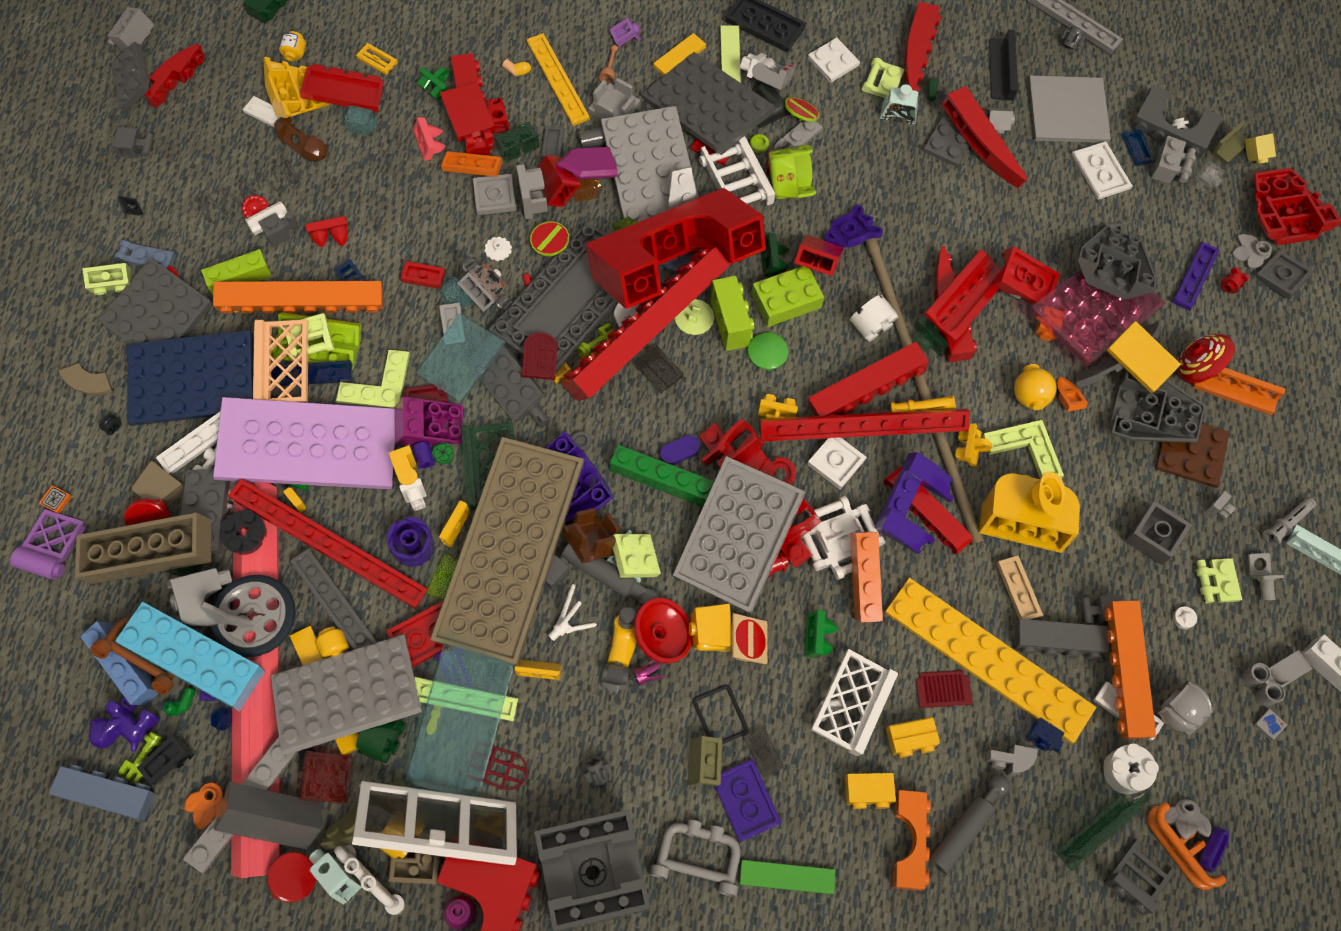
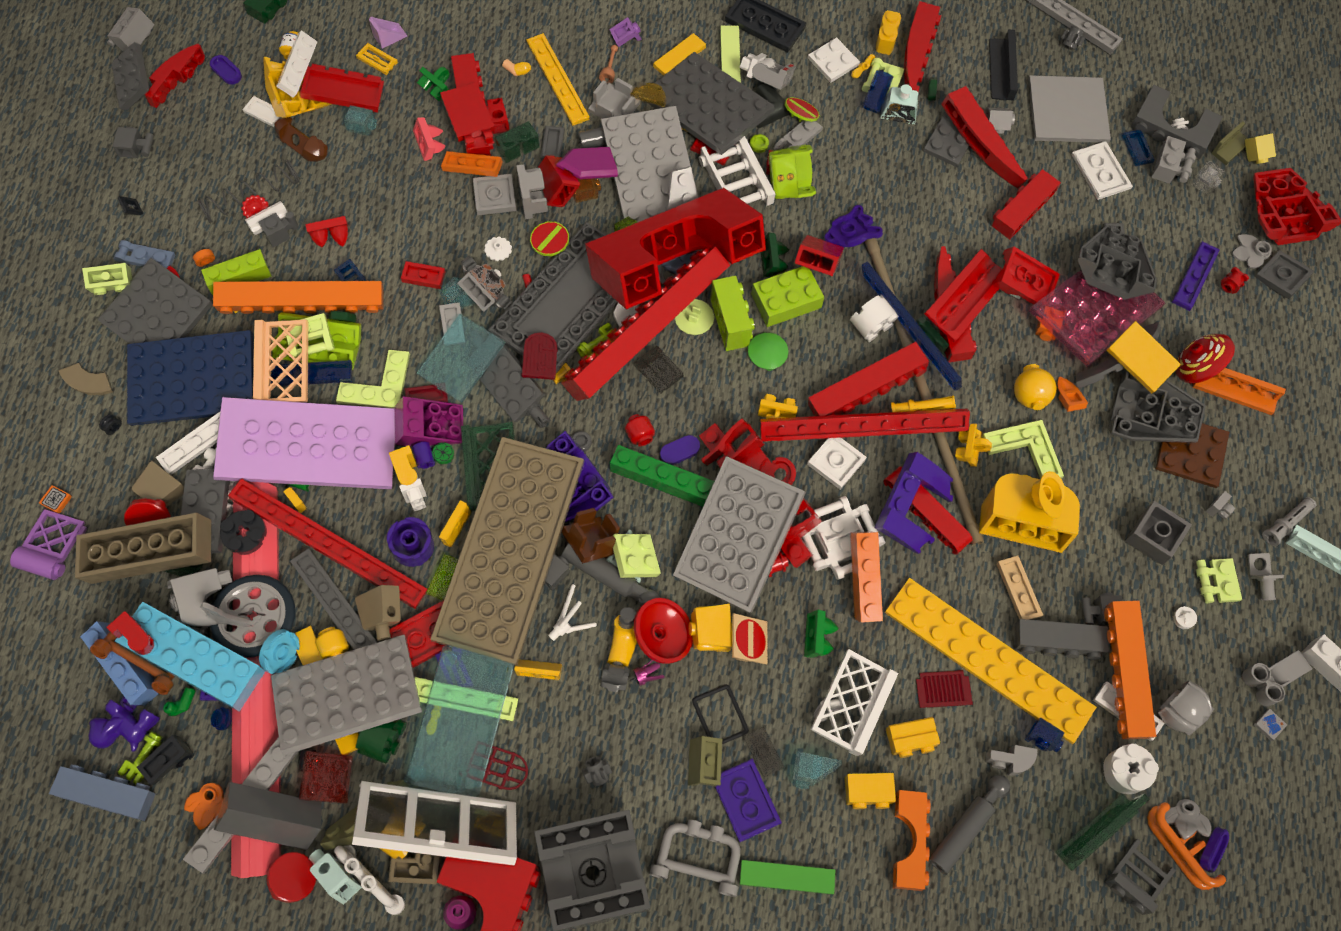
none -> red leg [106,611,154,655]
none -> orange tile [193,249,215,267]
none -> dark purple tile [210,55,242,84]
none -> medium azure tile [259,629,300,674]
none -> white plate [276,30,317,97]
none -> dark green tile [329,311,357,323]
none -> dark tan torso [355,585,401,641]
none -> lavender slope [369,17,407,49]
none -> red head [625,414,655,447]
none -> clear yellow tile [630,83,667,107]
none -> clear light blue slope [790,752,842,789]
none -> yellow piece [851,54,875,78]
none -> clear blue tile [861,261,962,391]
none -> clear blue pin [862,70,893,114]
none -> yellow brick [876,10,901,55]
none -> red brick [992,169,1061,240]

